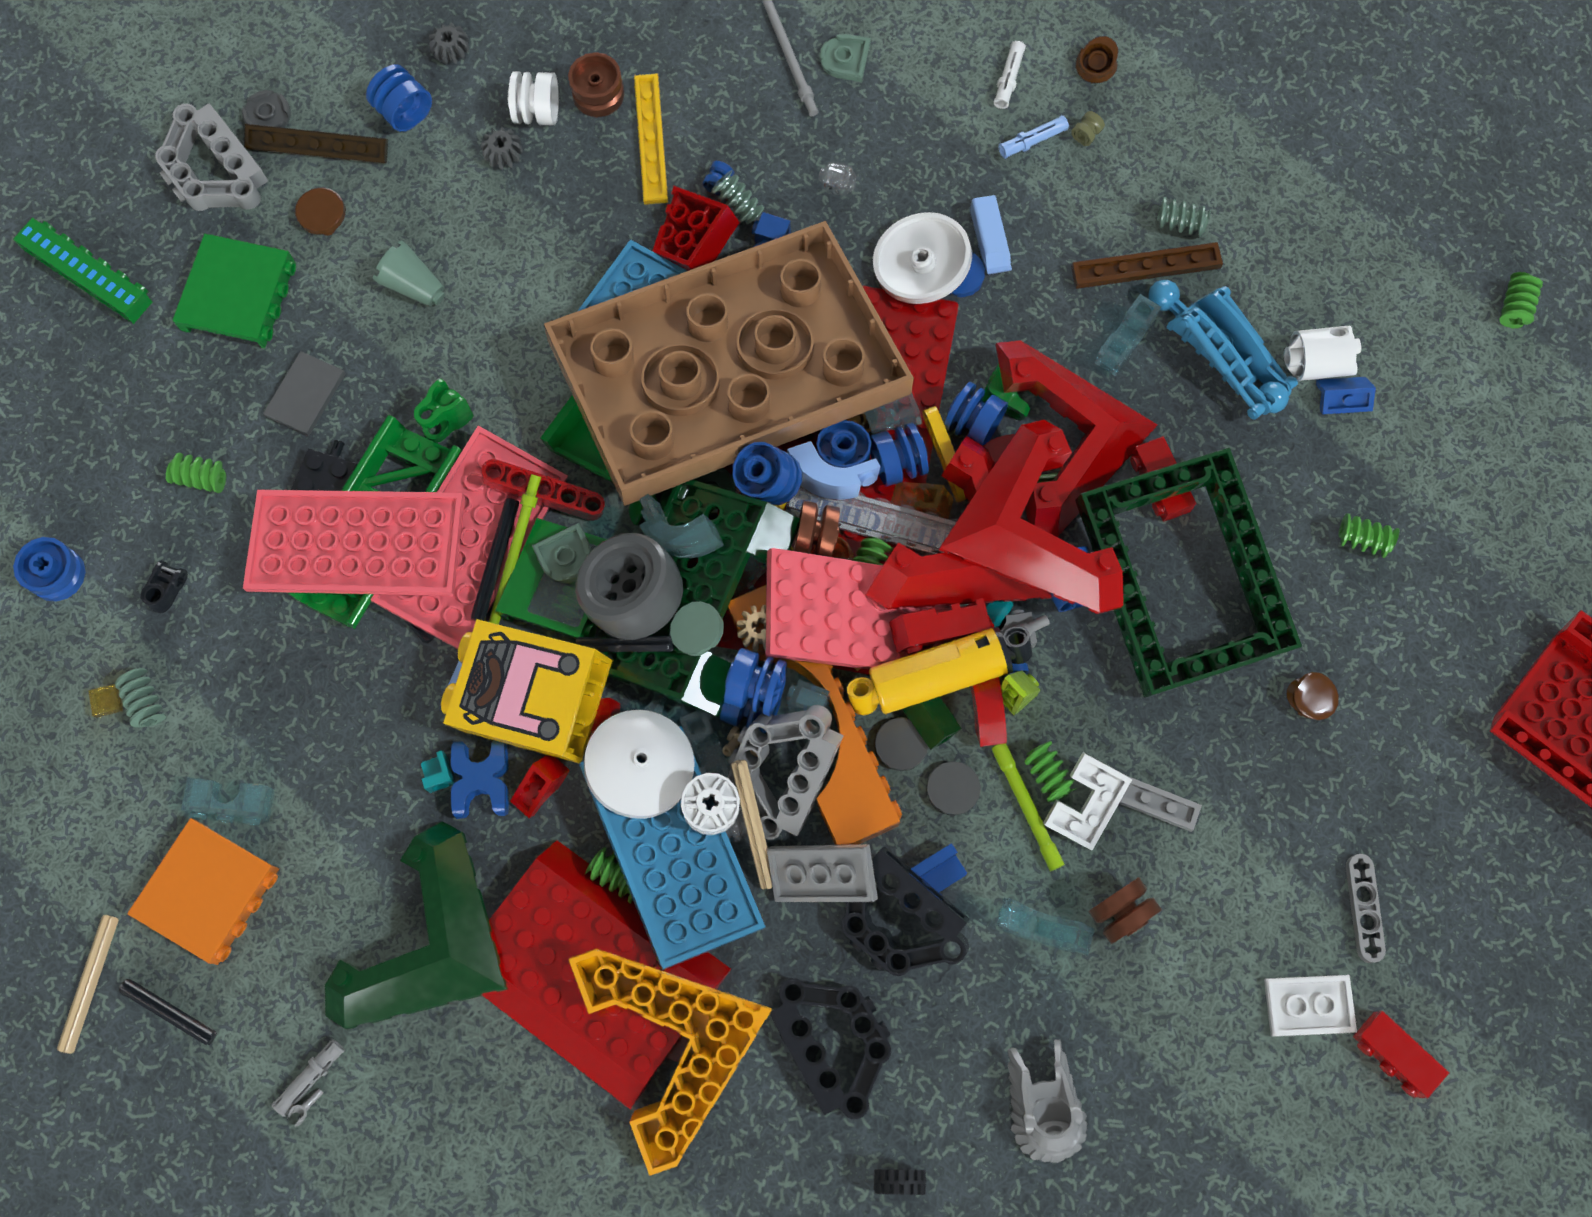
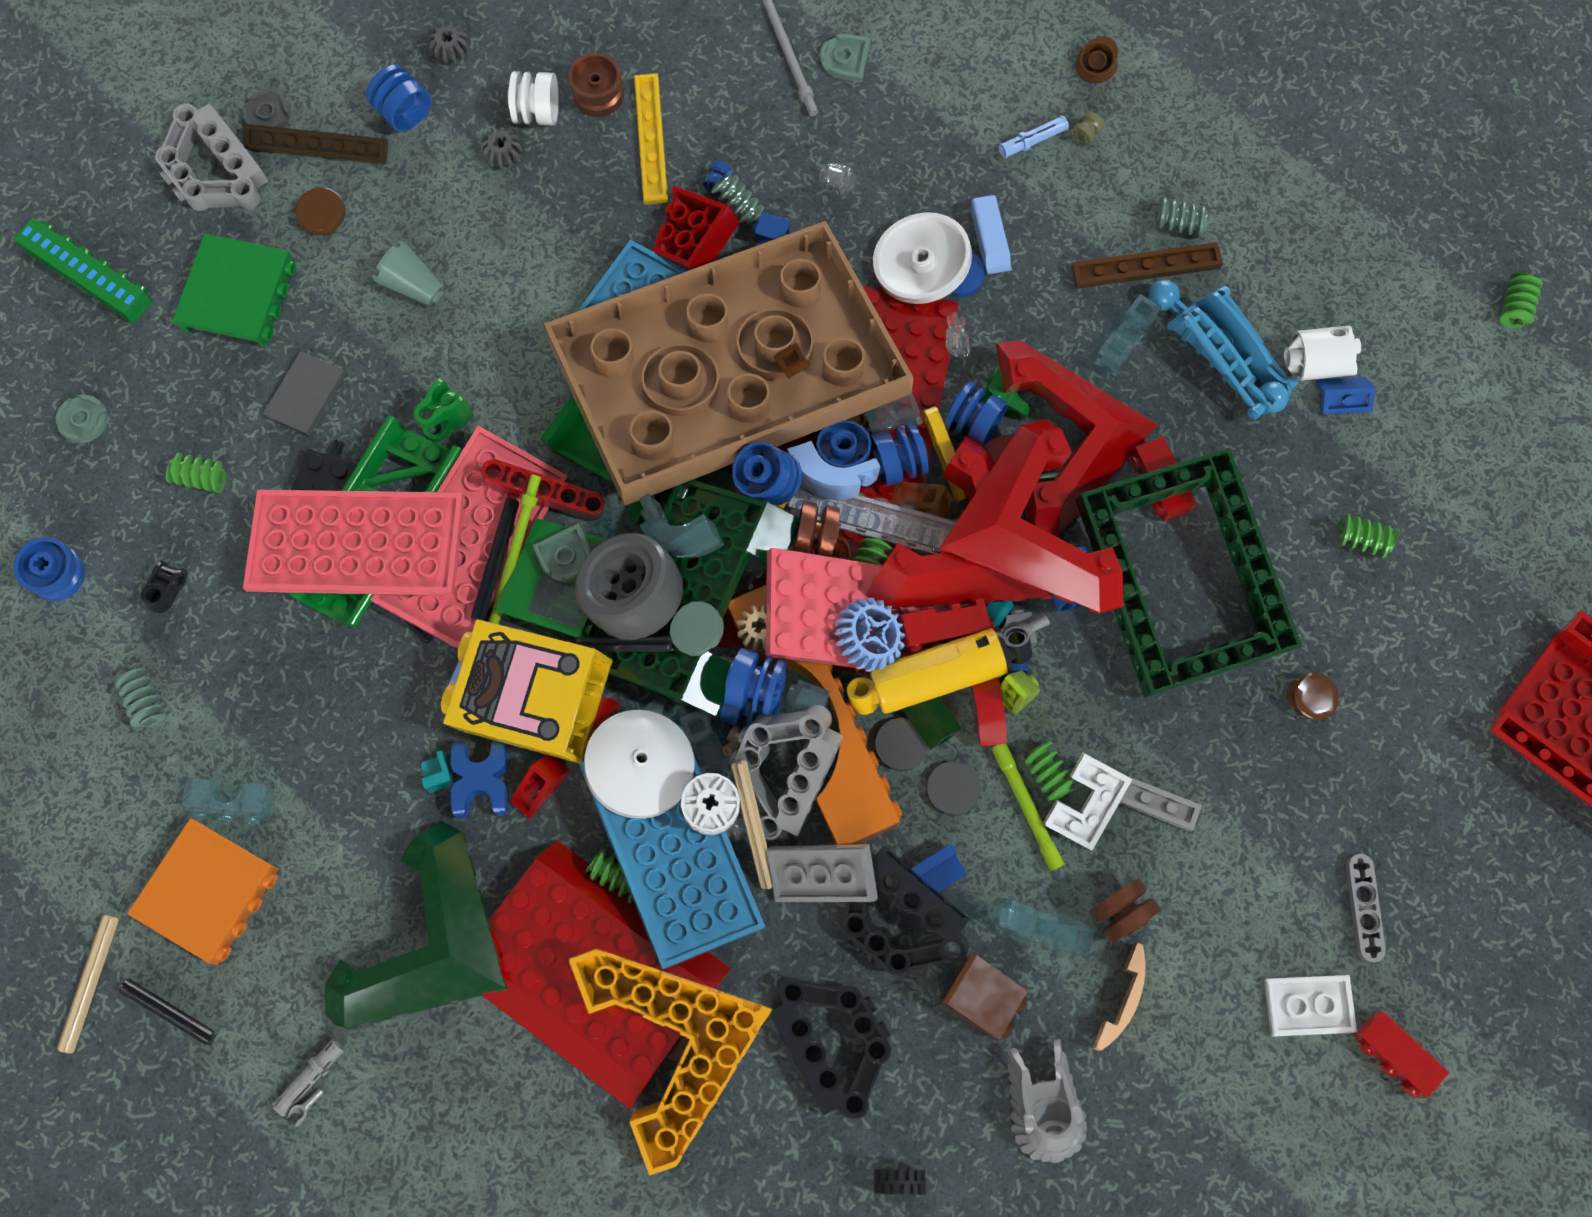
clear yellow plate [89,684,123,718] -> none
white pin [994,41,1026,109] -> none
none -> sand green tile [55,394,108,443]
none -> reddish brown plate [775,342,810,379]
none -> light blue gear [834,597,905,671]
none -> reddish brown slope [939,952,1028,1041]
none -> clear plate [946,312,970,359]
none -> light nougat slope [1092,943,1145,1051]

